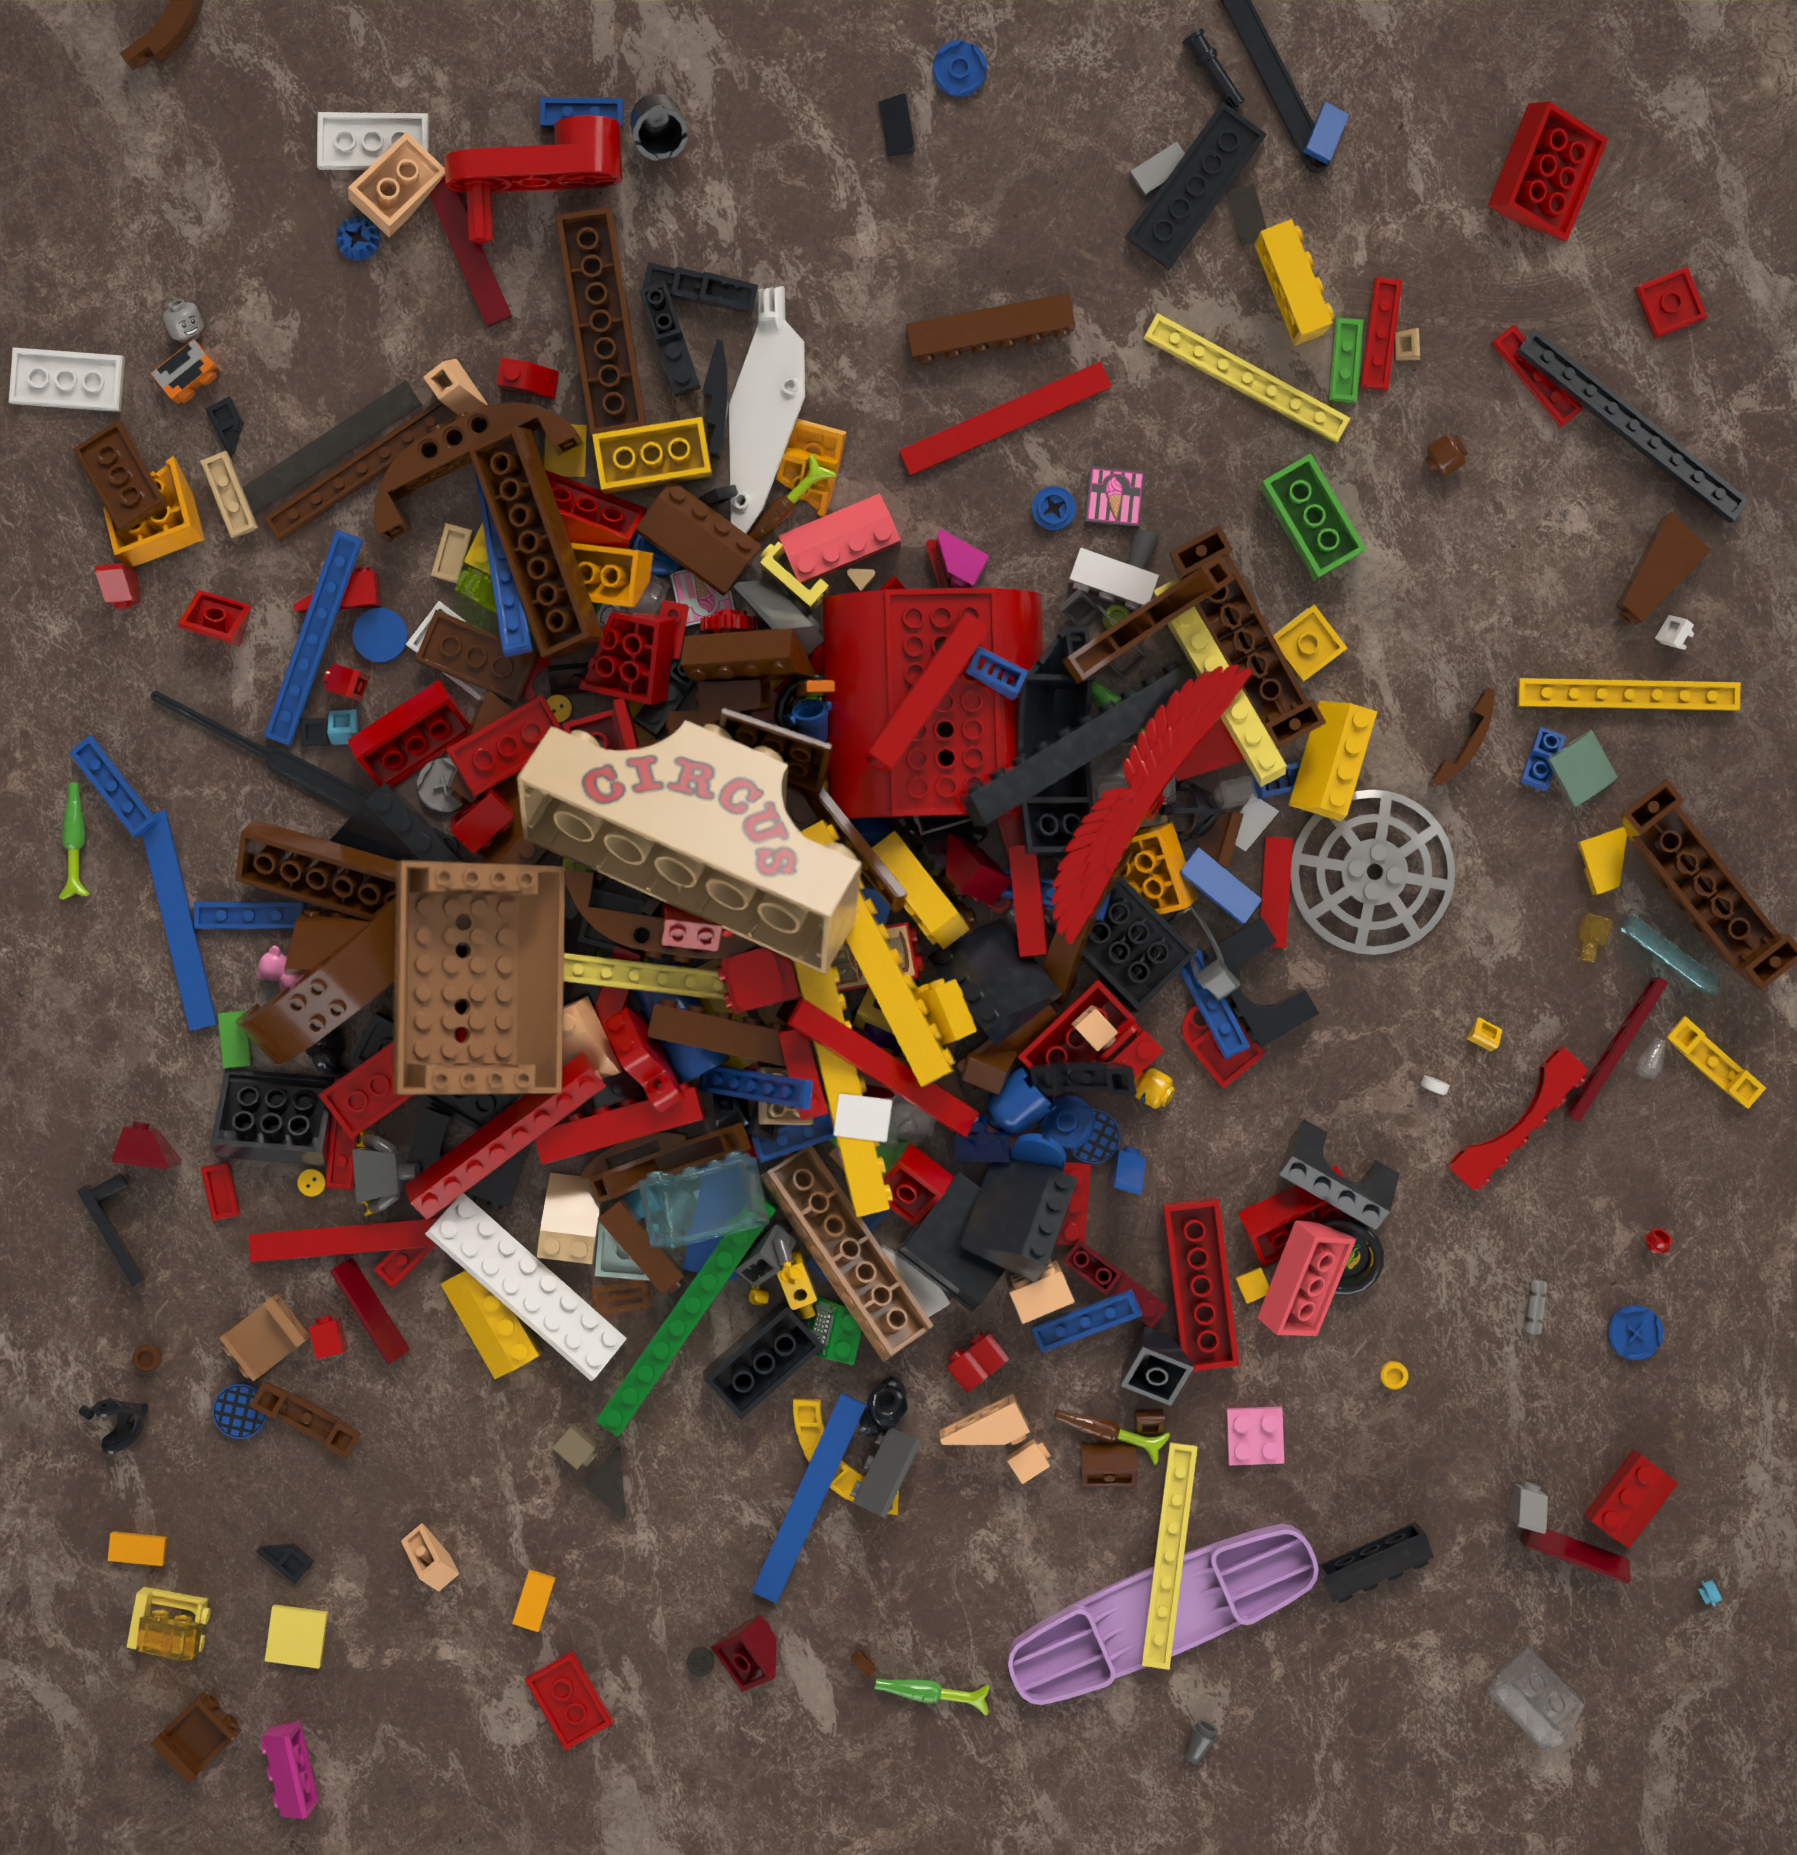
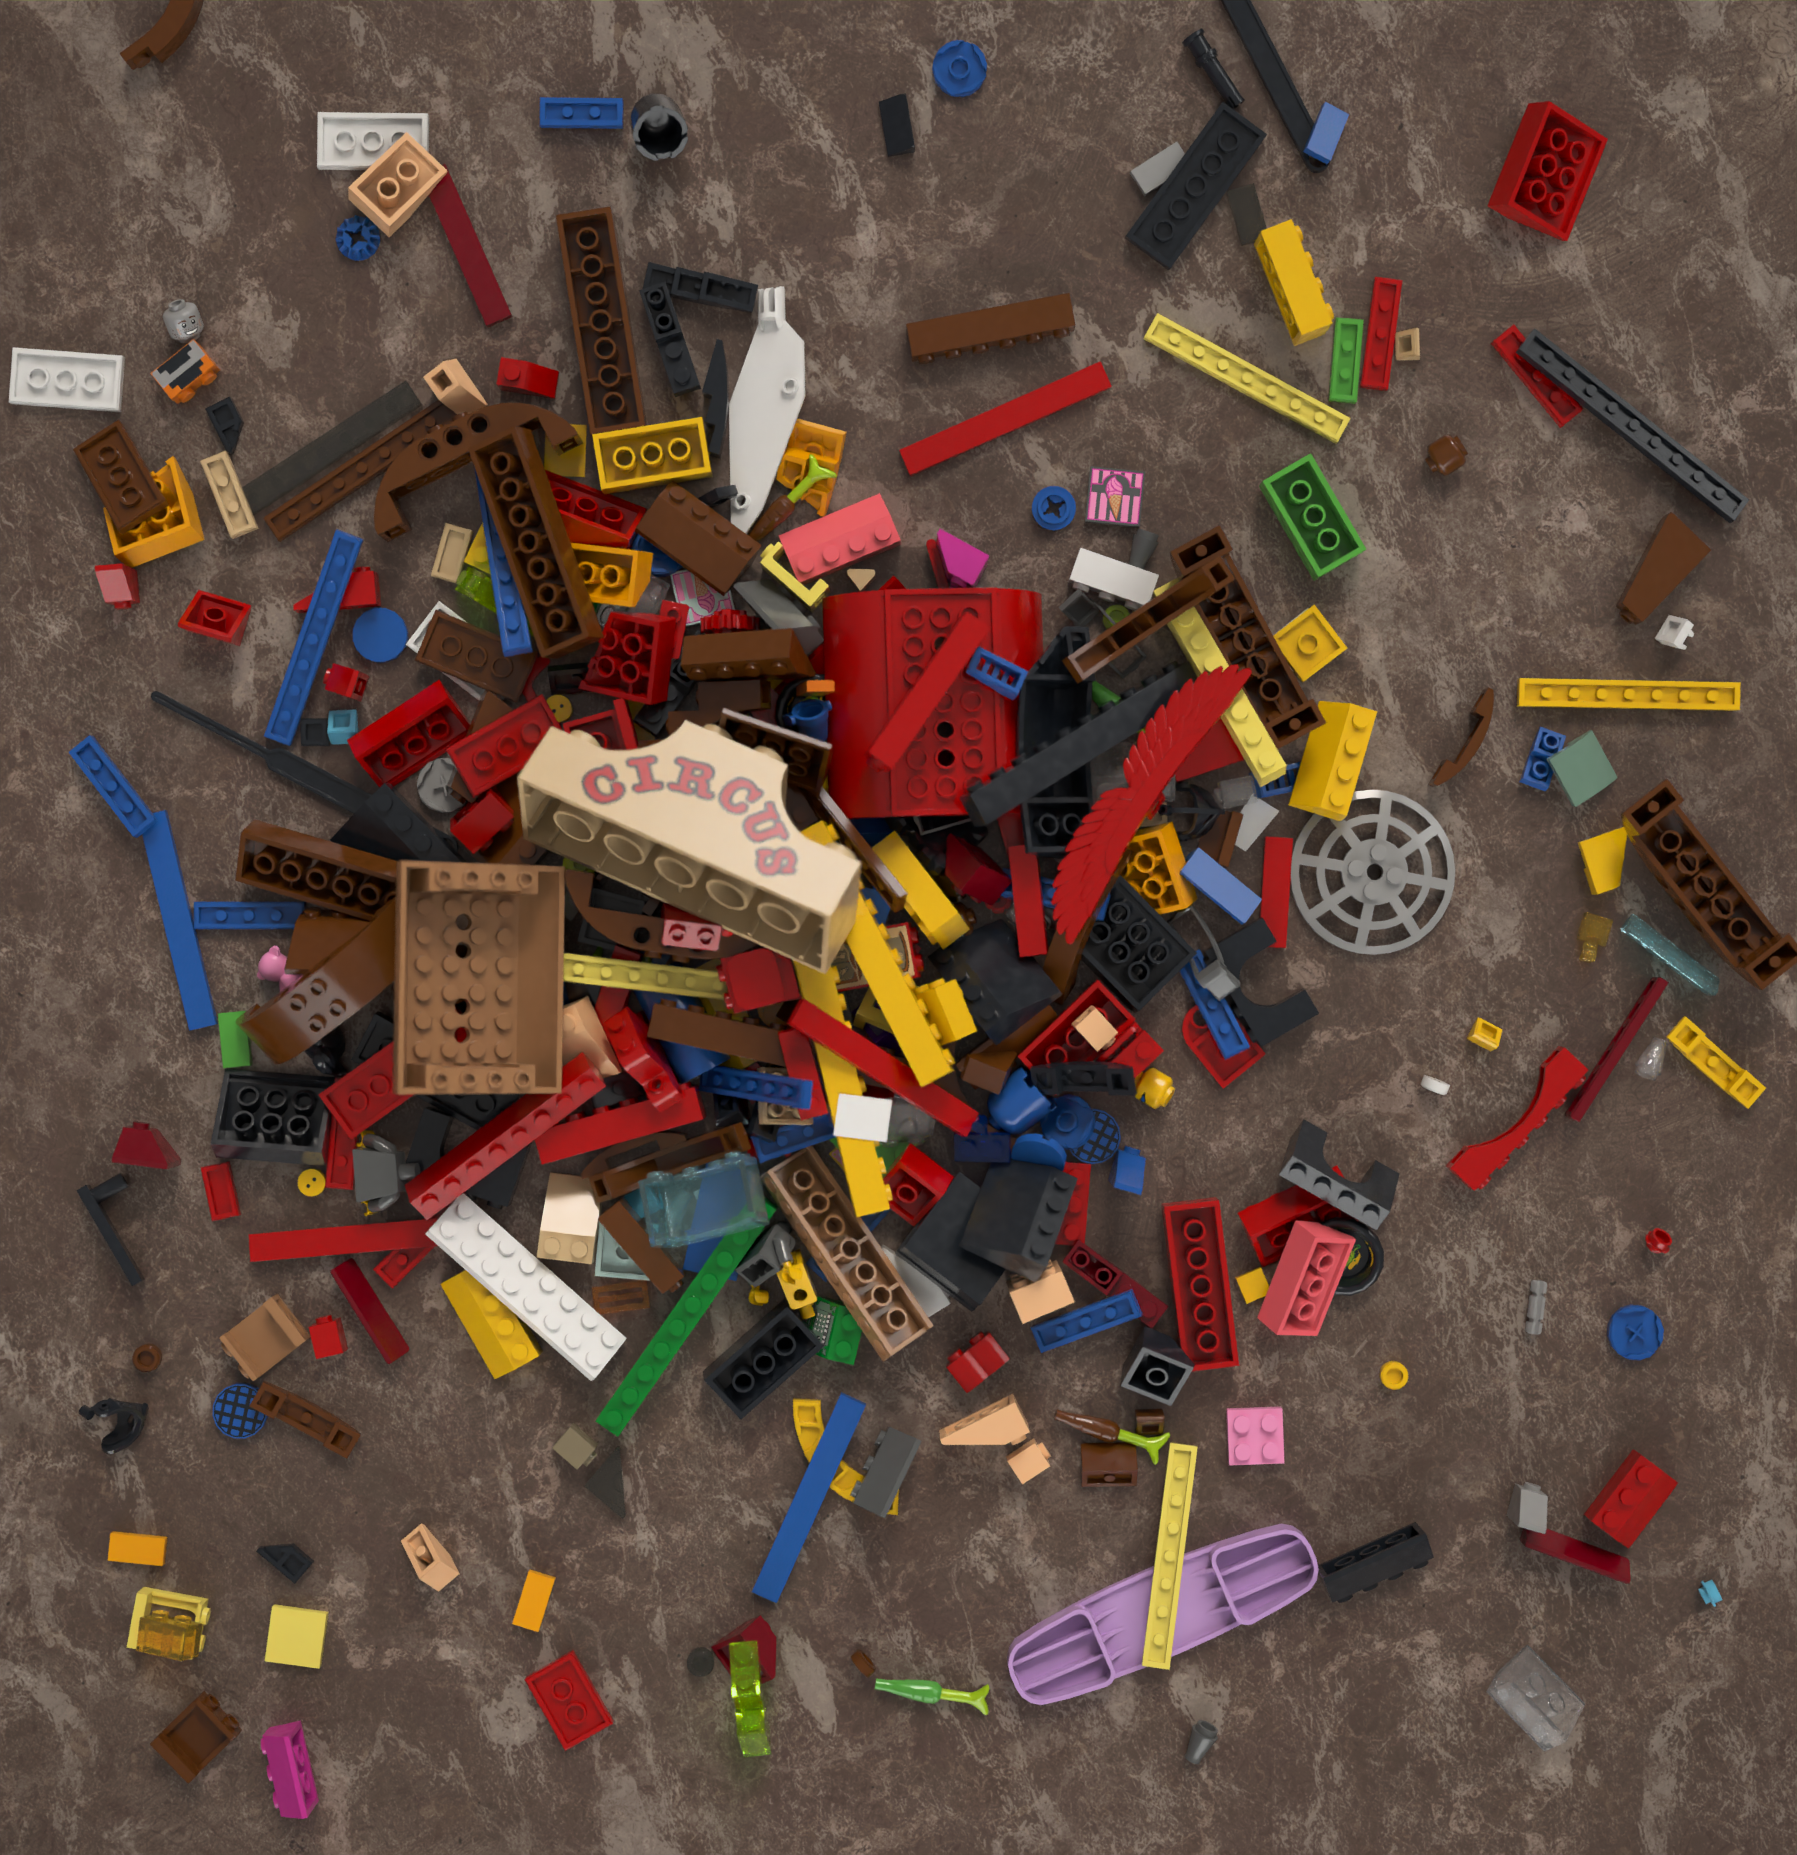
bright green piece [59,783,90,900] -> none
red beam [444,115,623,244] -> none
black hair [857,1376,908,1437] -> none
red tile [1634,266,1708,339] -> none
none -> clear neon green arch [729,1640,771,1757]

